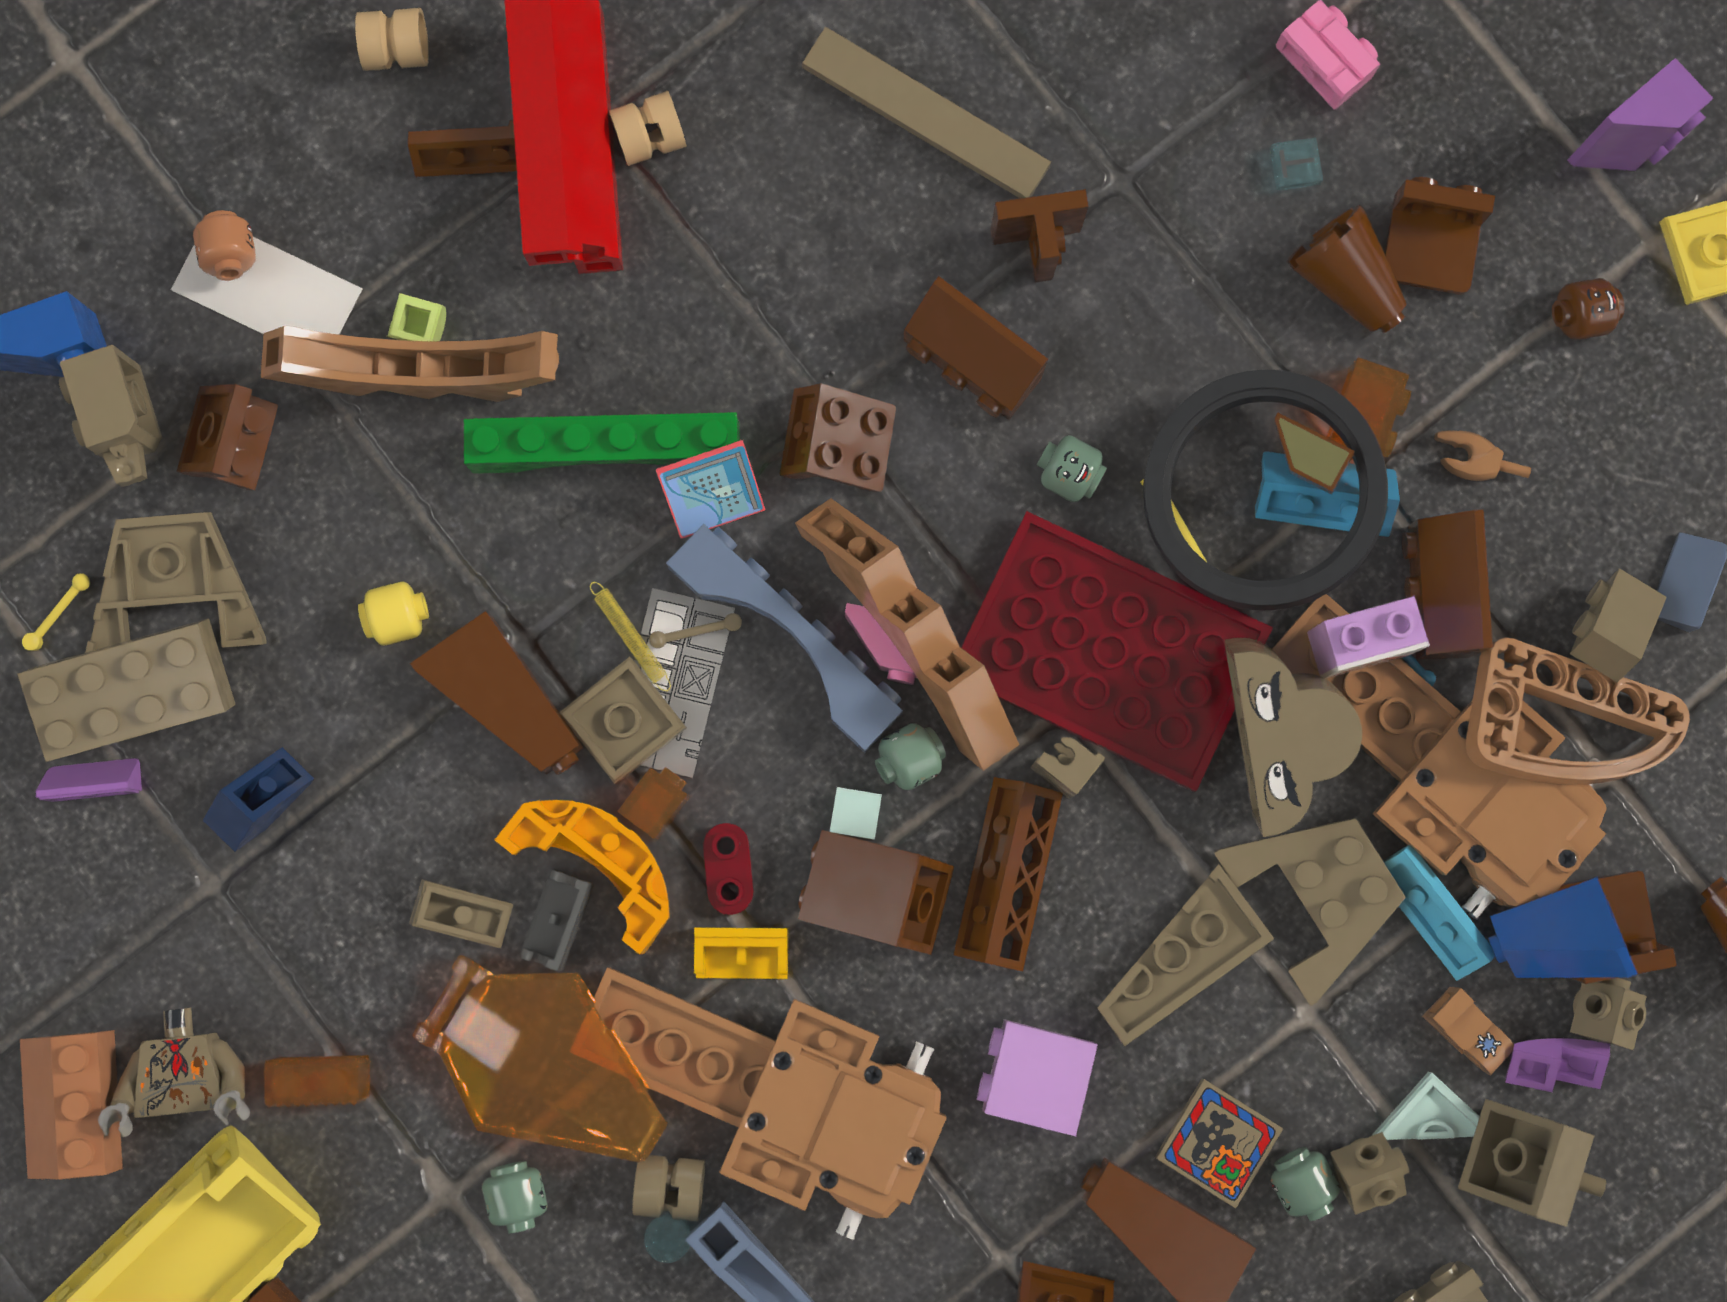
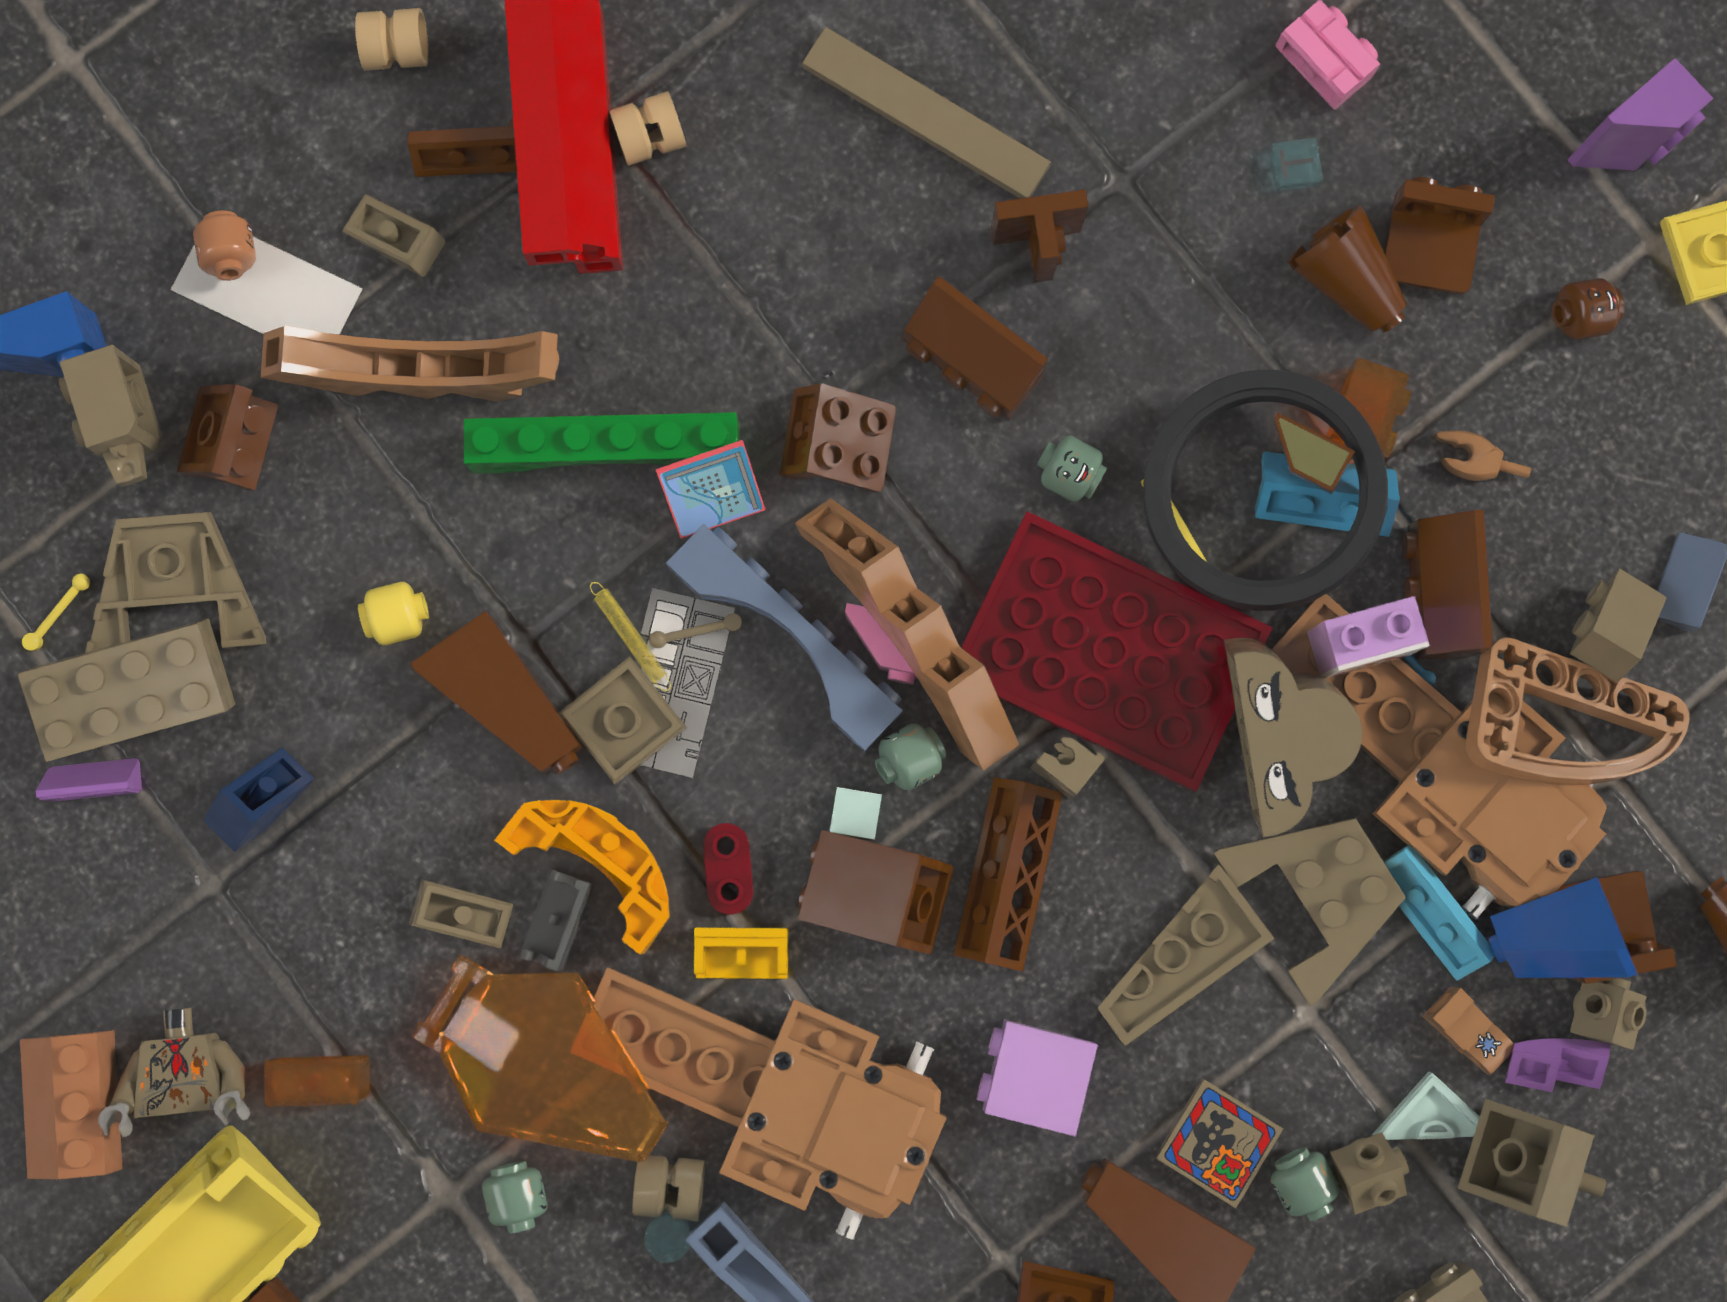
yellowish green brick [388,293,446,341] -> none
clear orange brick [617,767,691,840] -> none
none -> dark tan slope [342,194,445,277]

